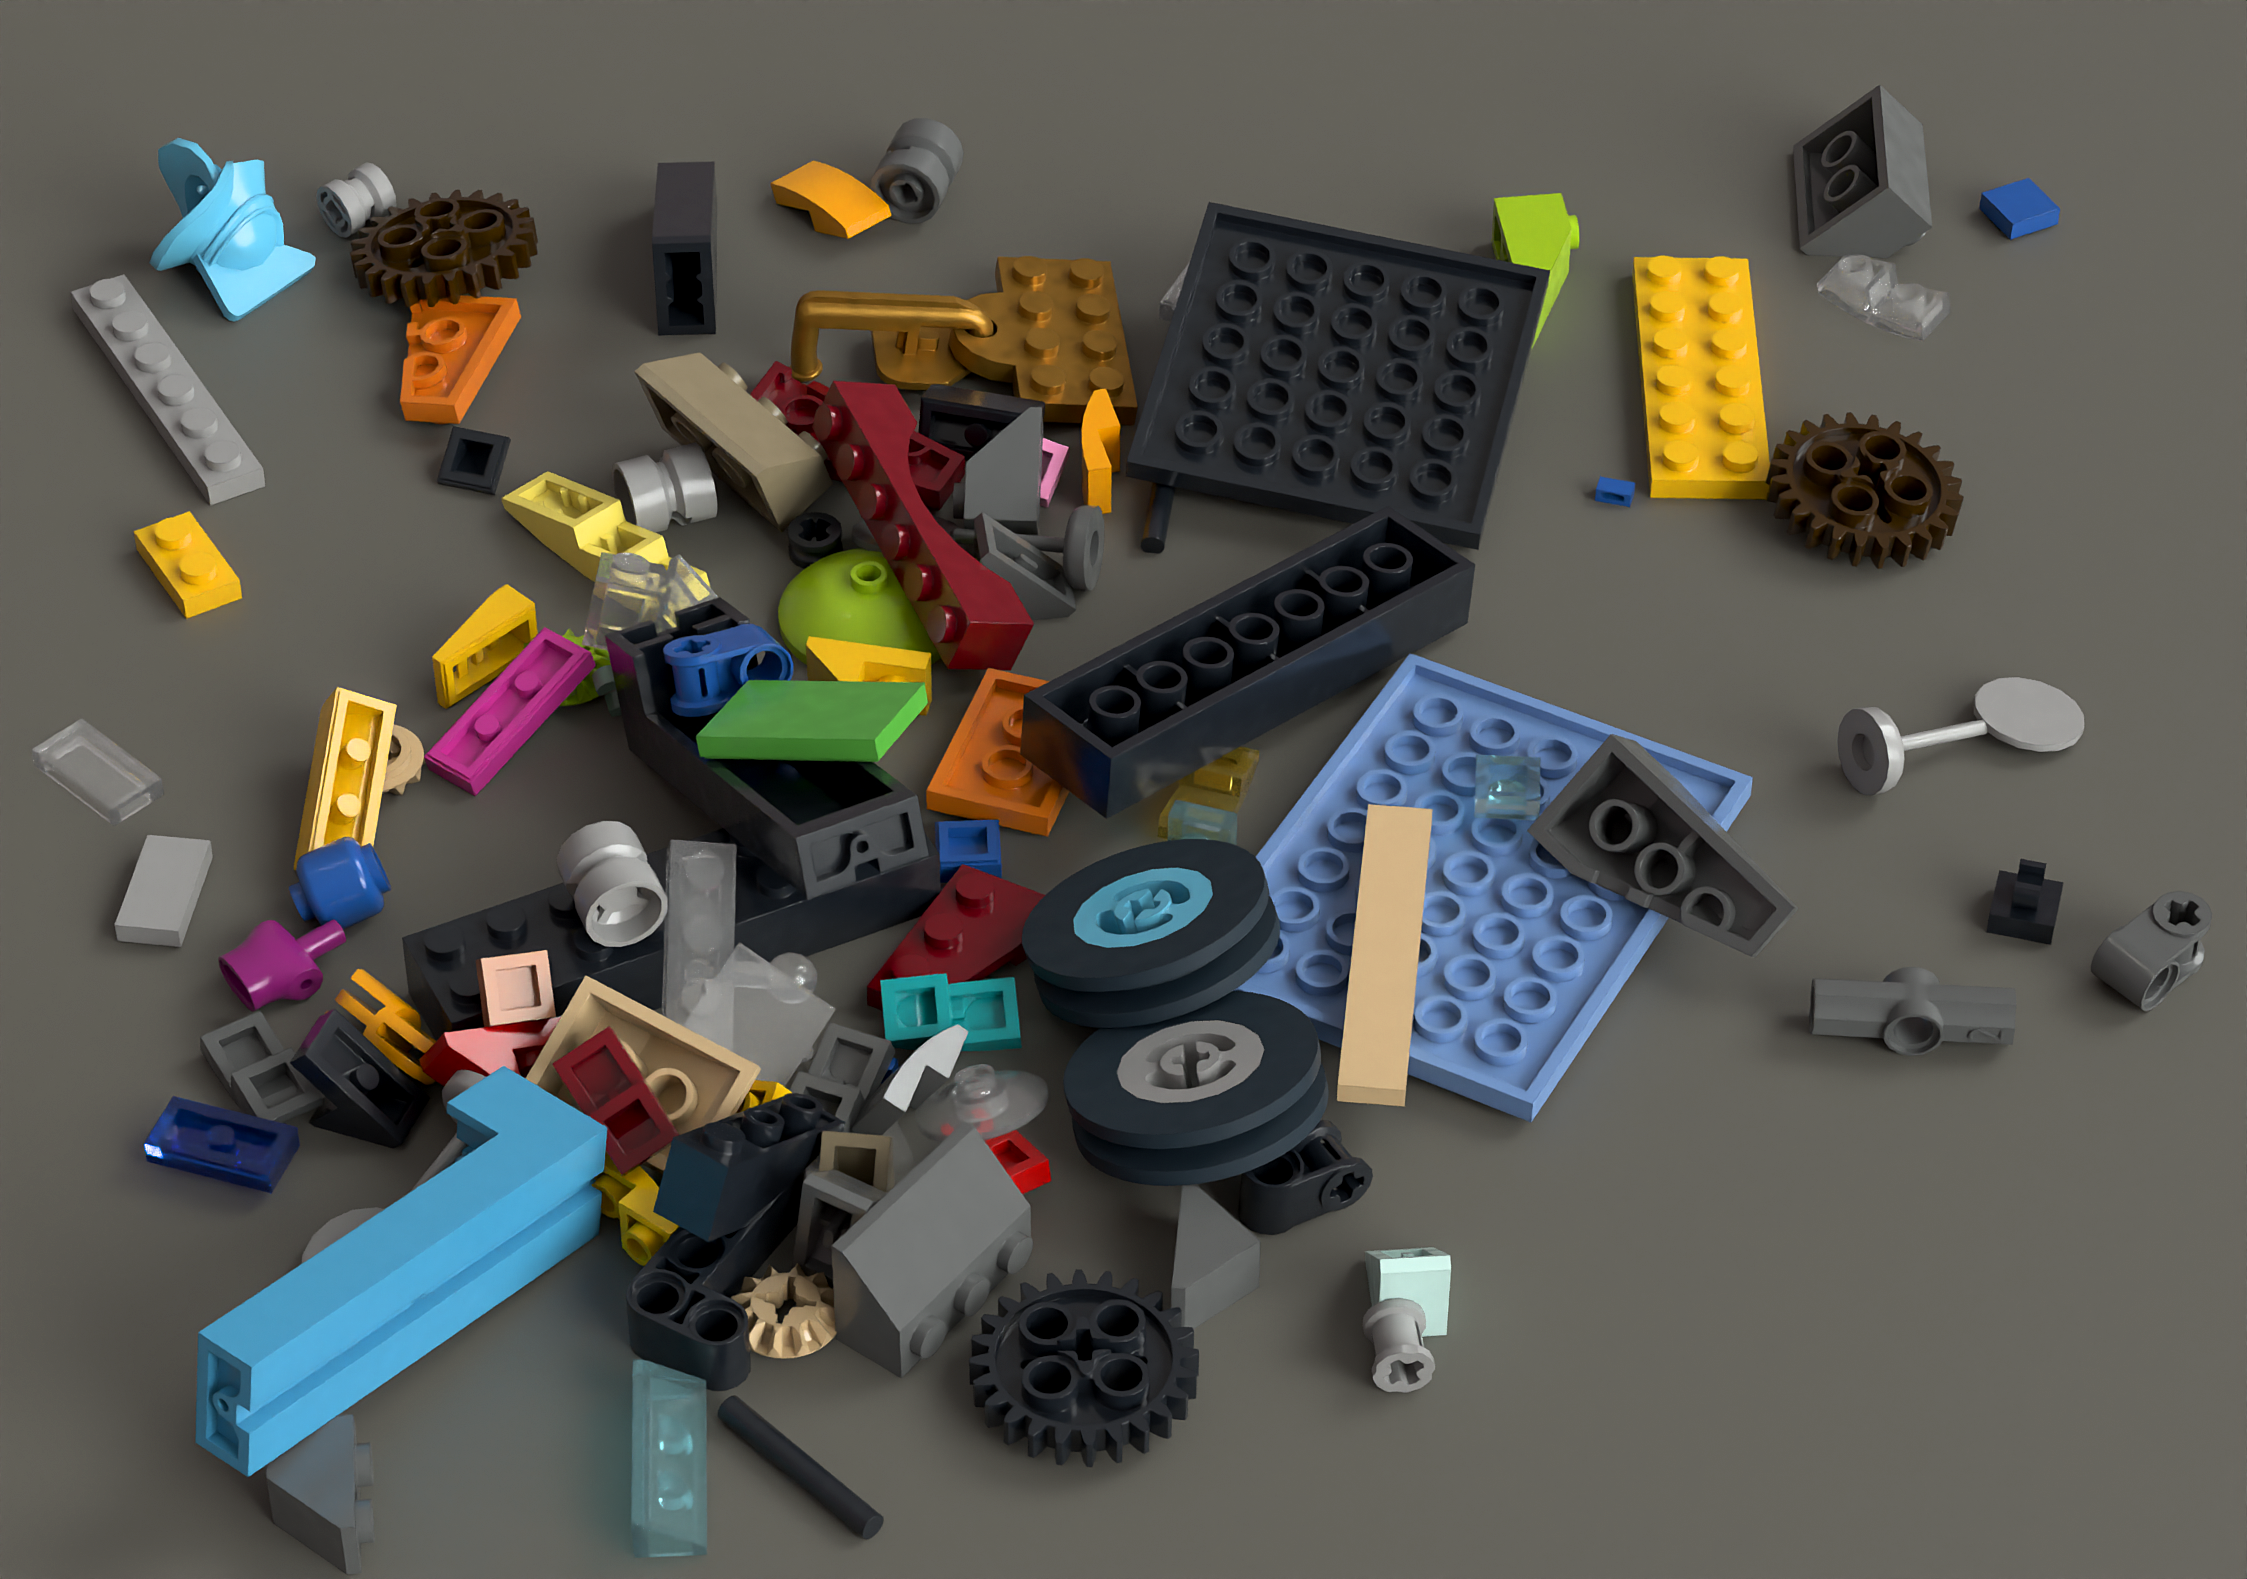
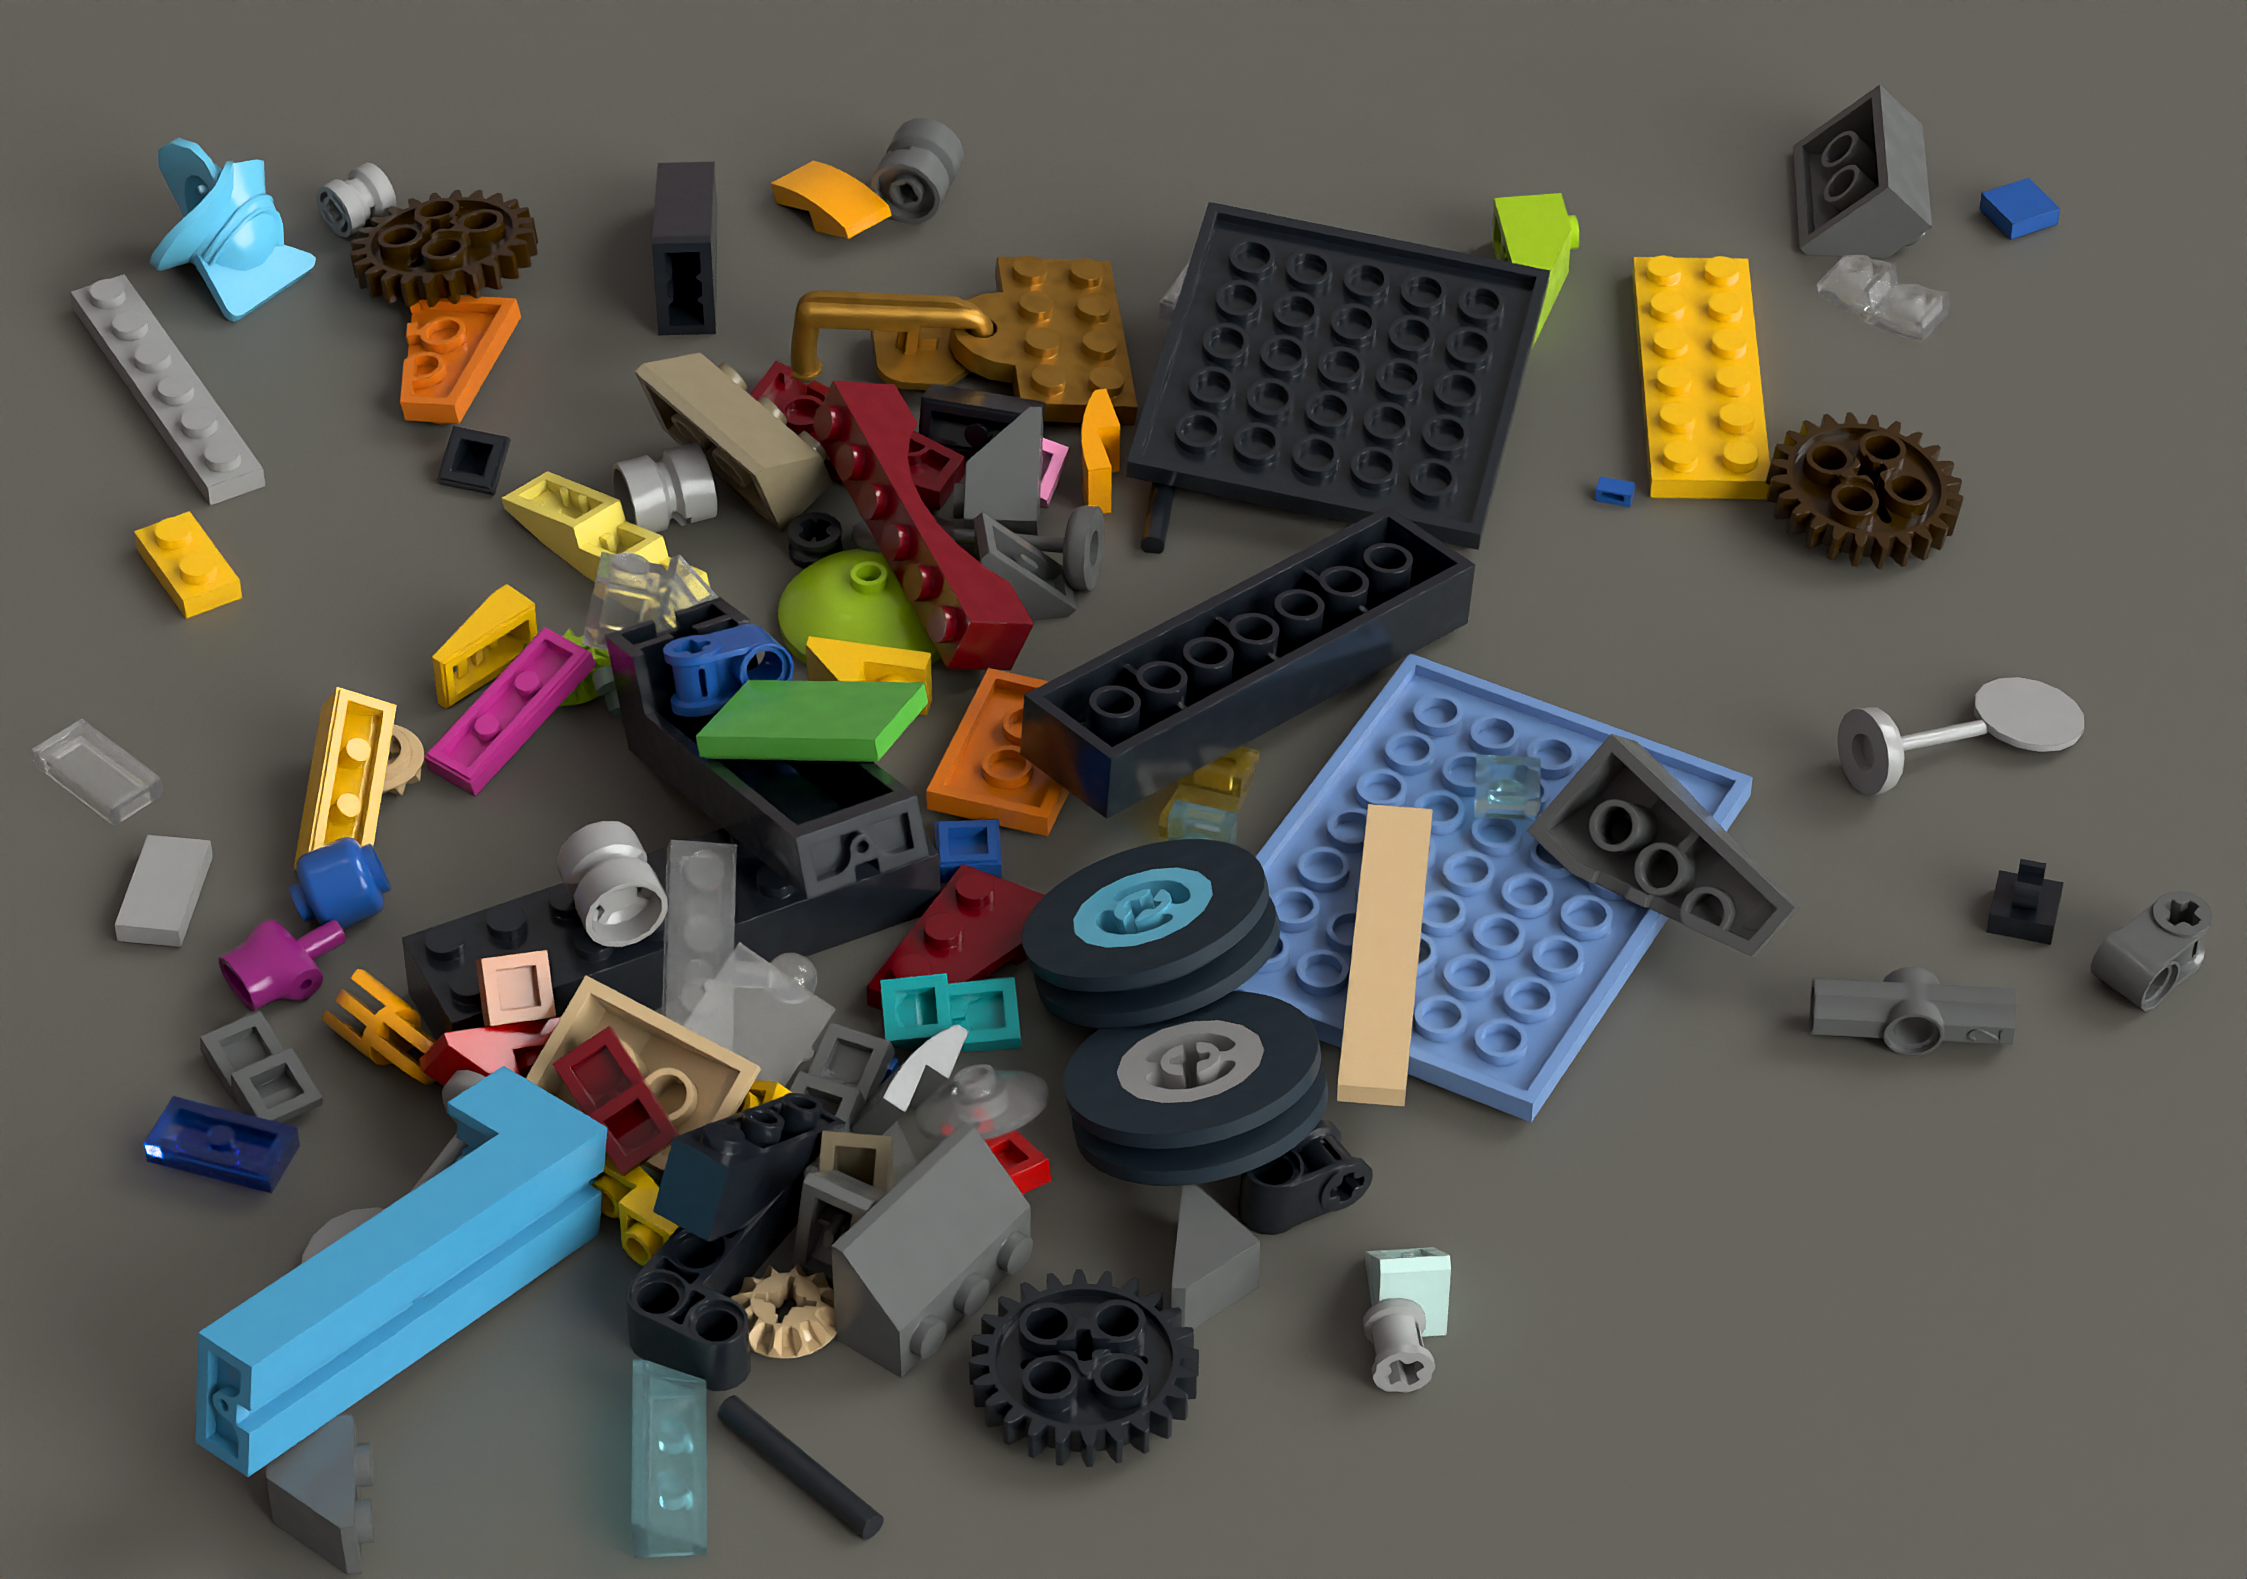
black slope [290,1008,430,1149] -> none

